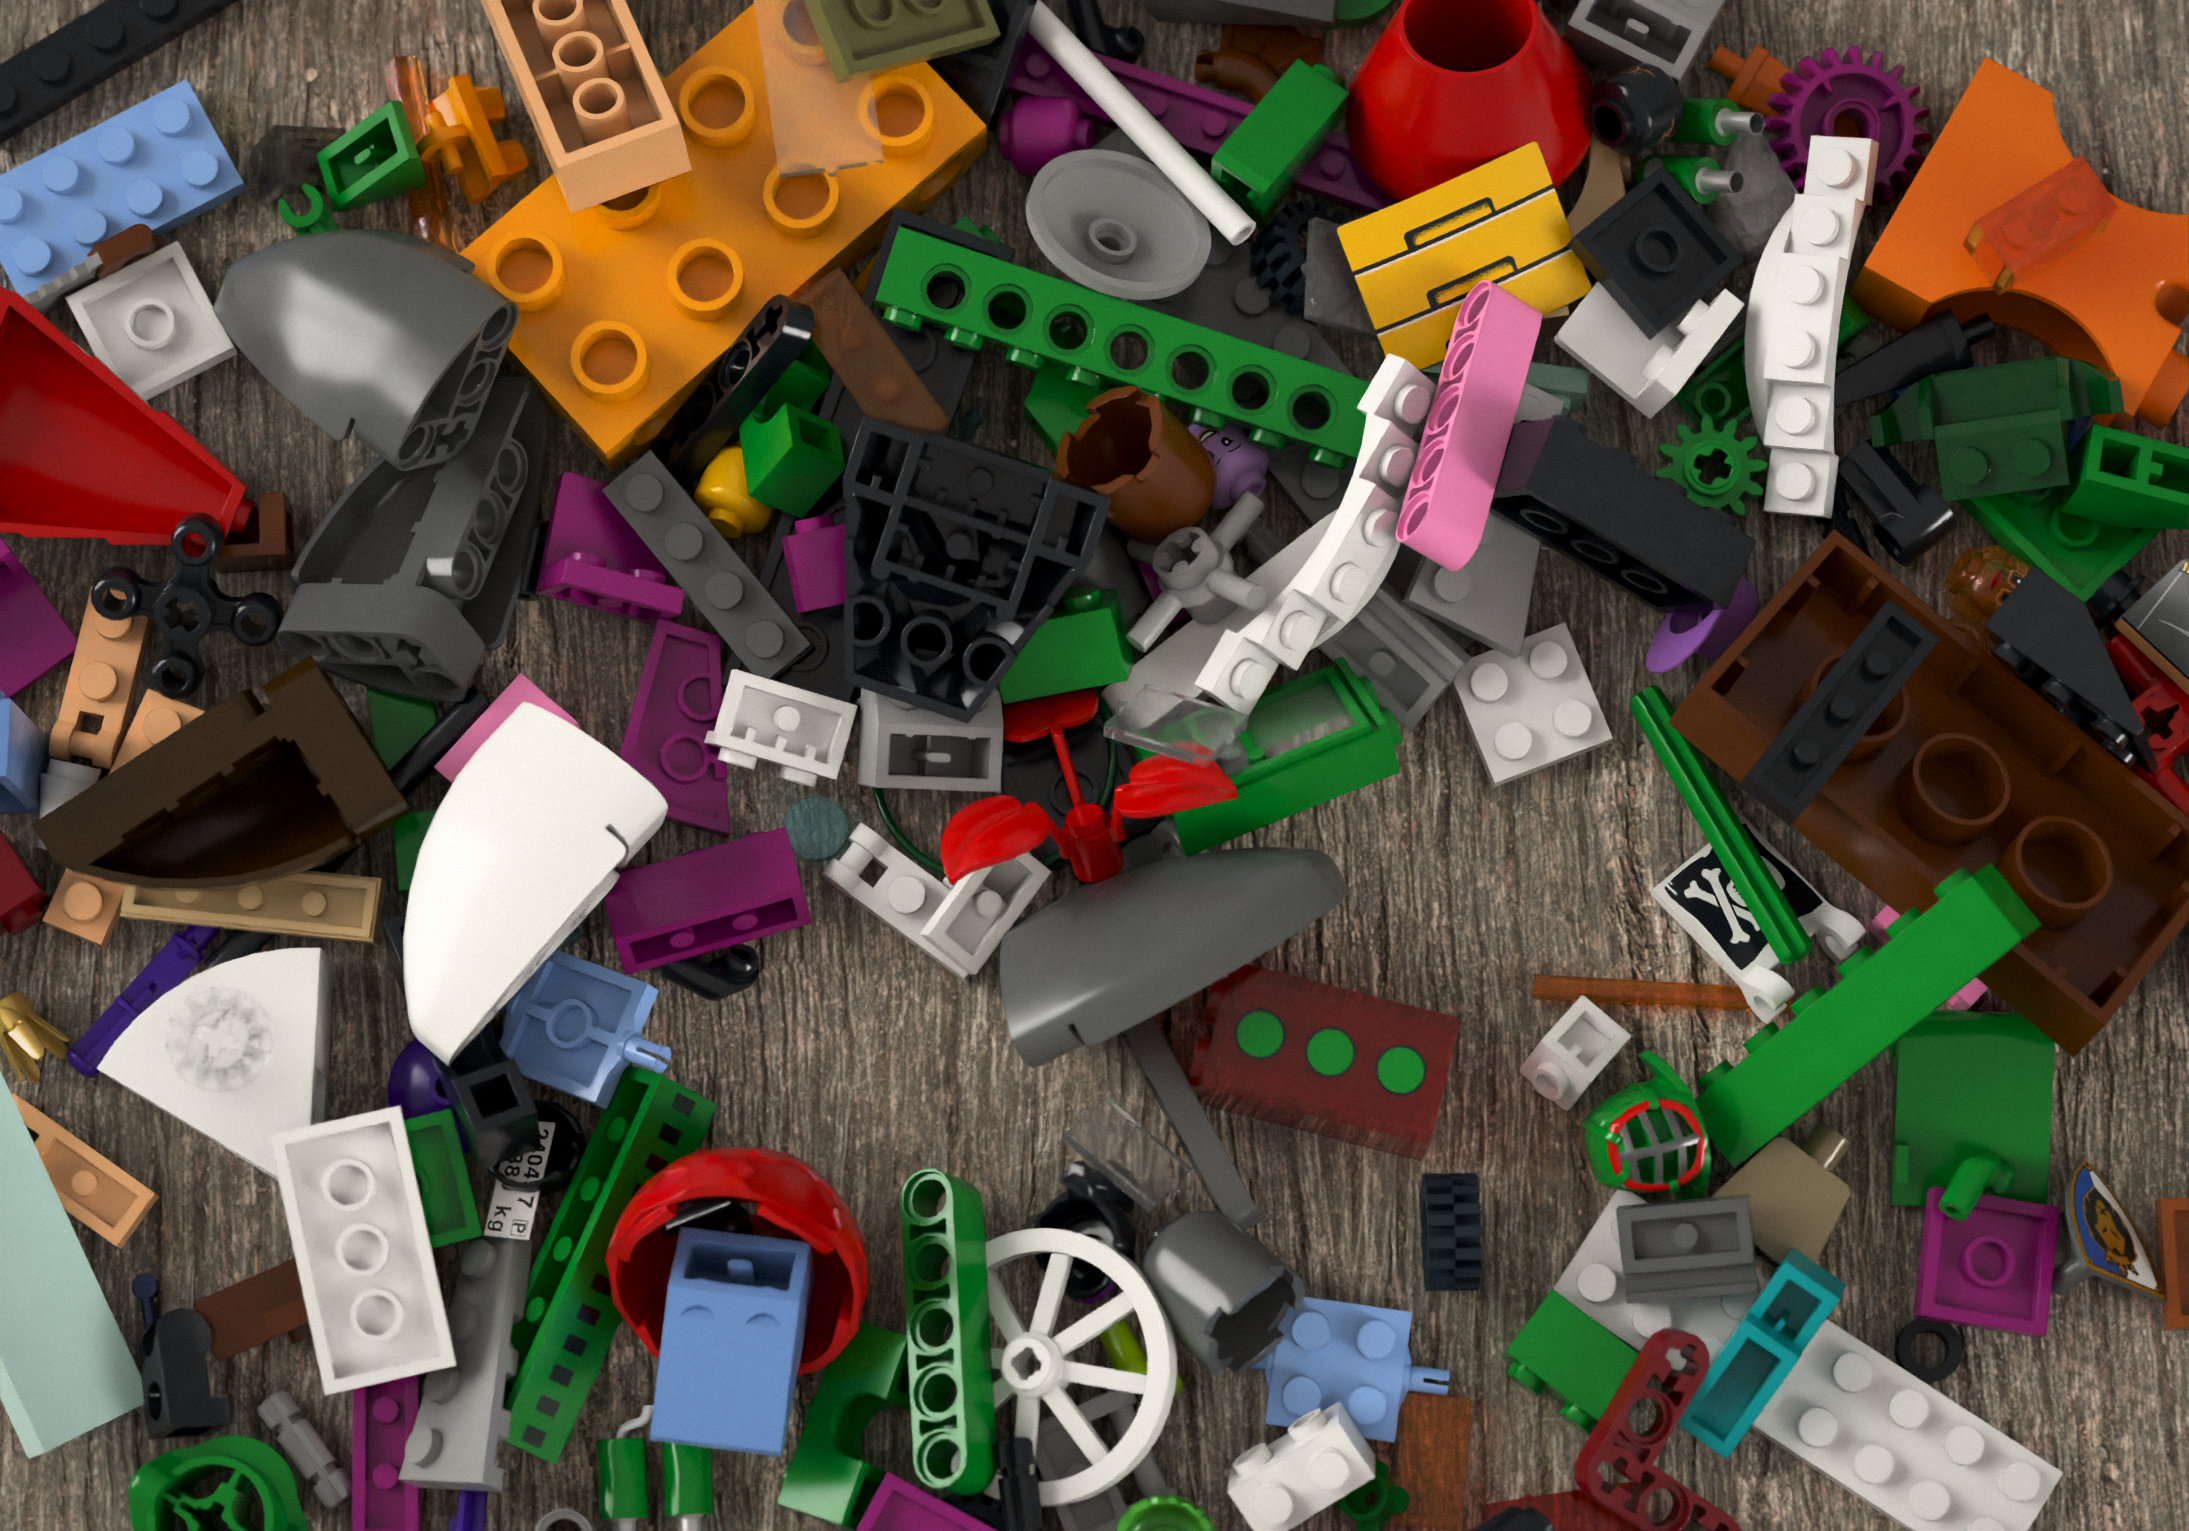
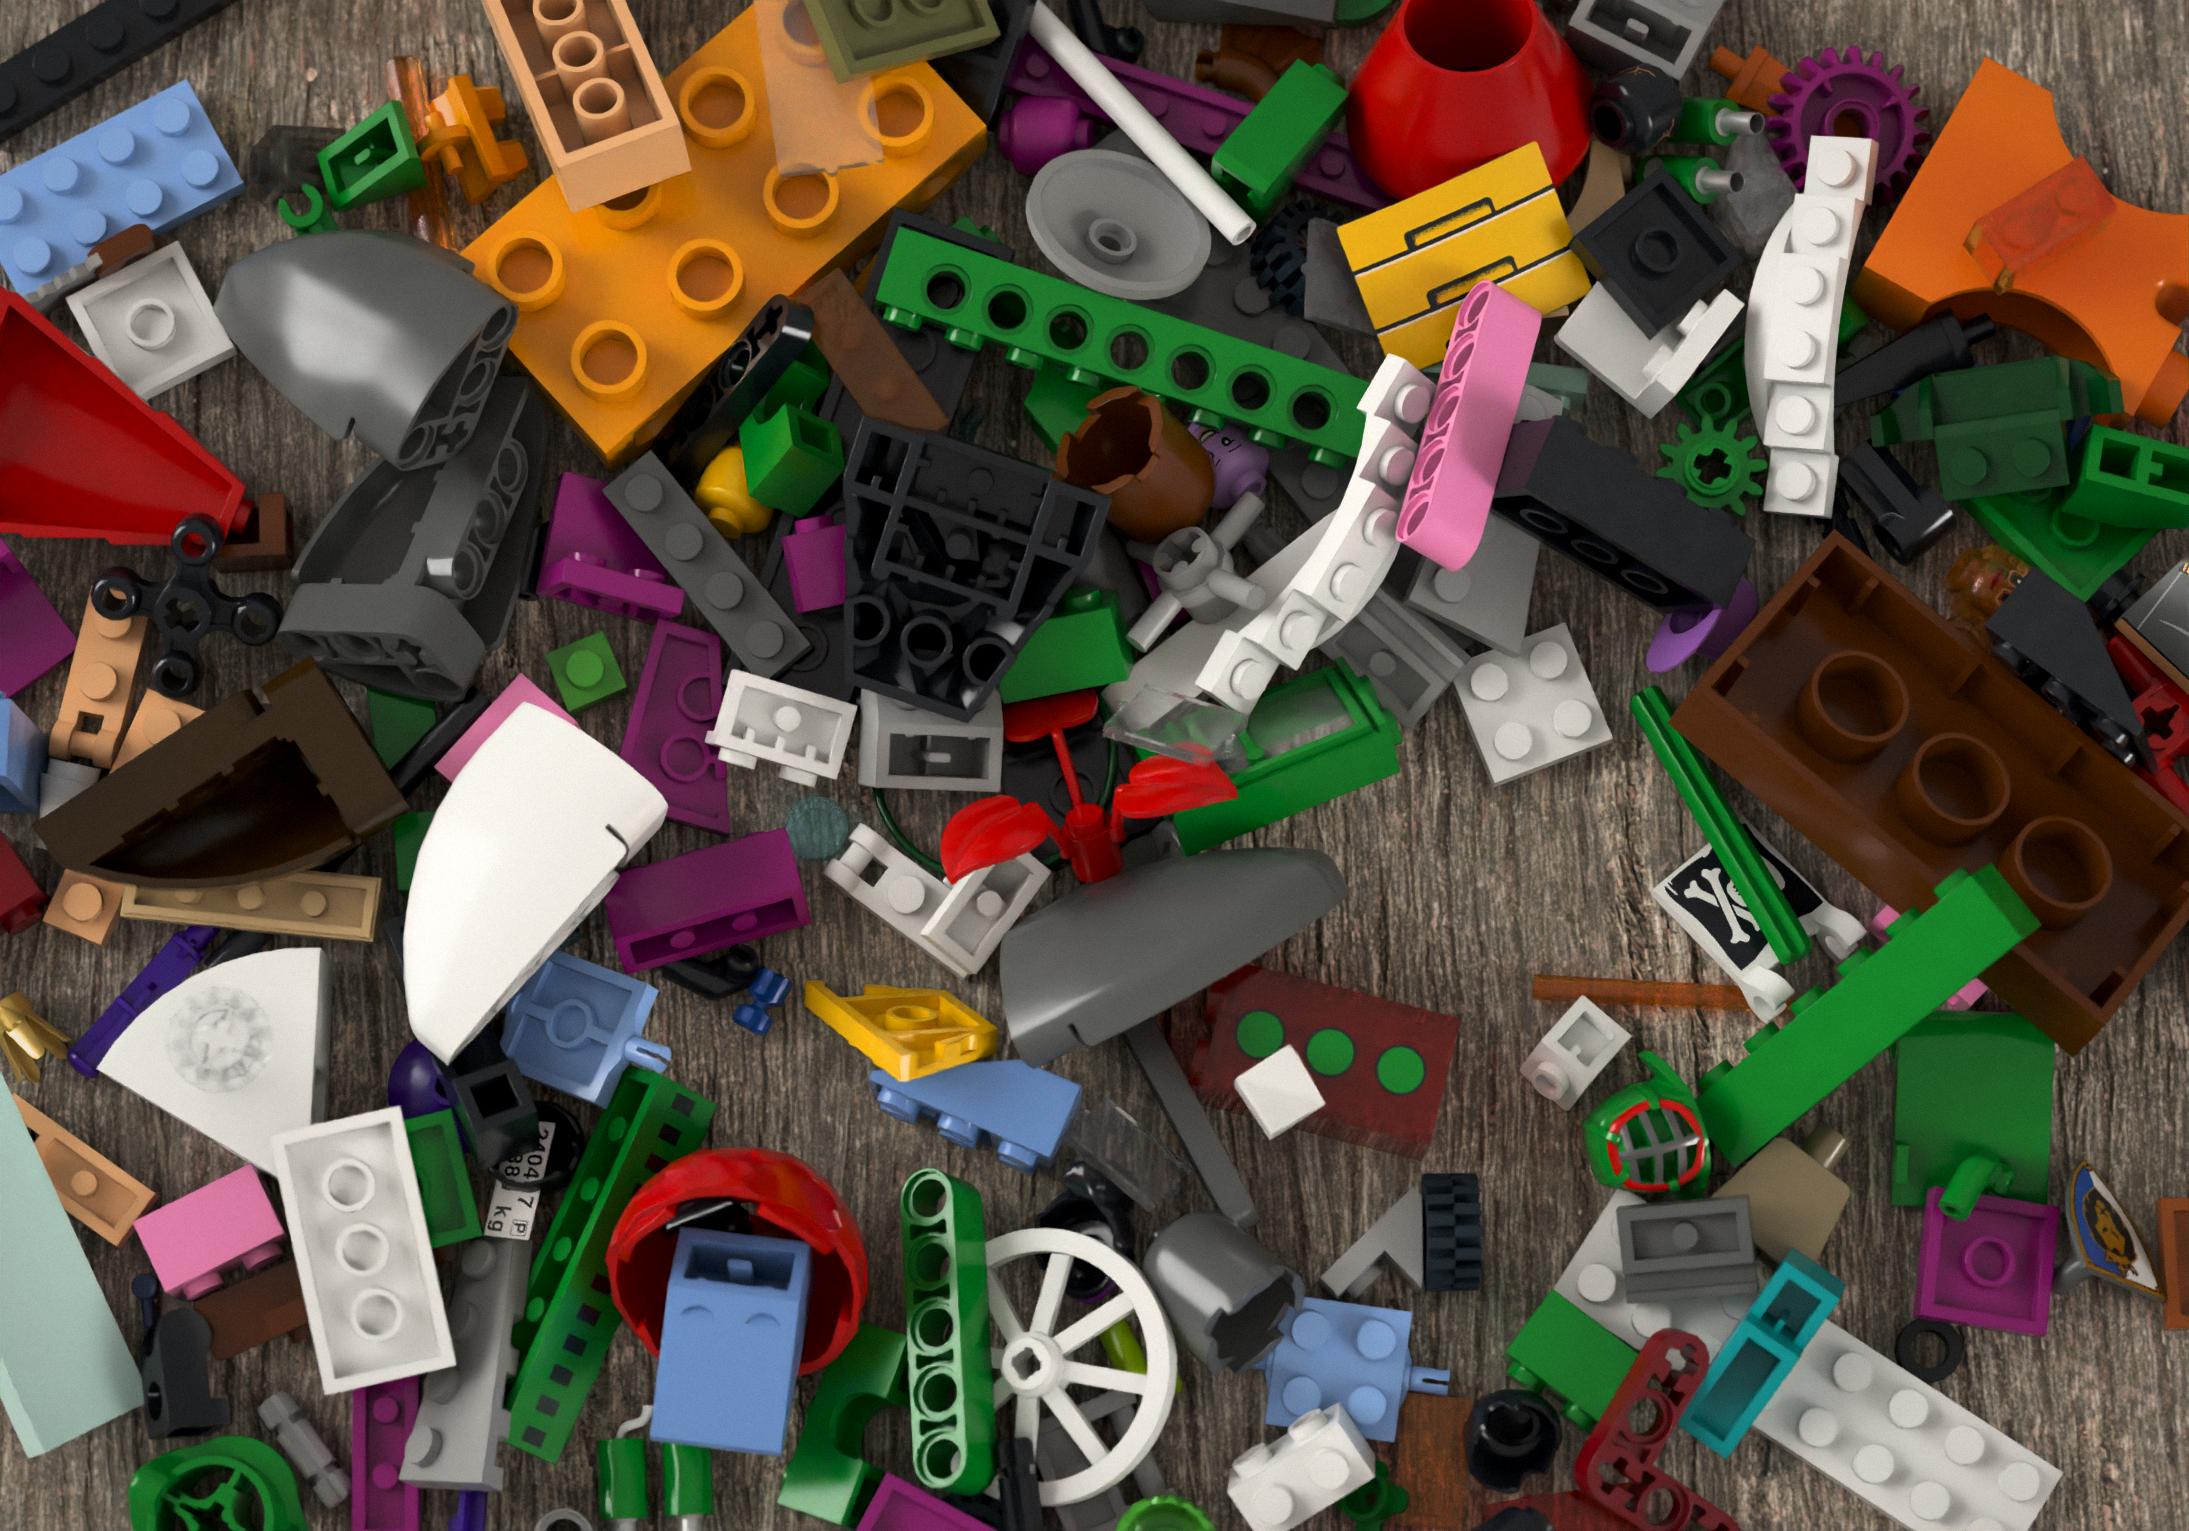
black plate [1738,599,1940,827] -> none
none -> bright pink brick [133,1163,292,1301]
none -> bright green plate [544,630,629,717]
none -> blue piece [733,966,793,1036]
none -> yellow wing [804,980,998,1081]
none -> medium blue slope [868,1059,1082,1176]
none -> white slope [1234,1044,1326,1140]
none -> light grey slope [1317,1187,1423,1301]
none -> black hair [1462,1389,1563,1494]

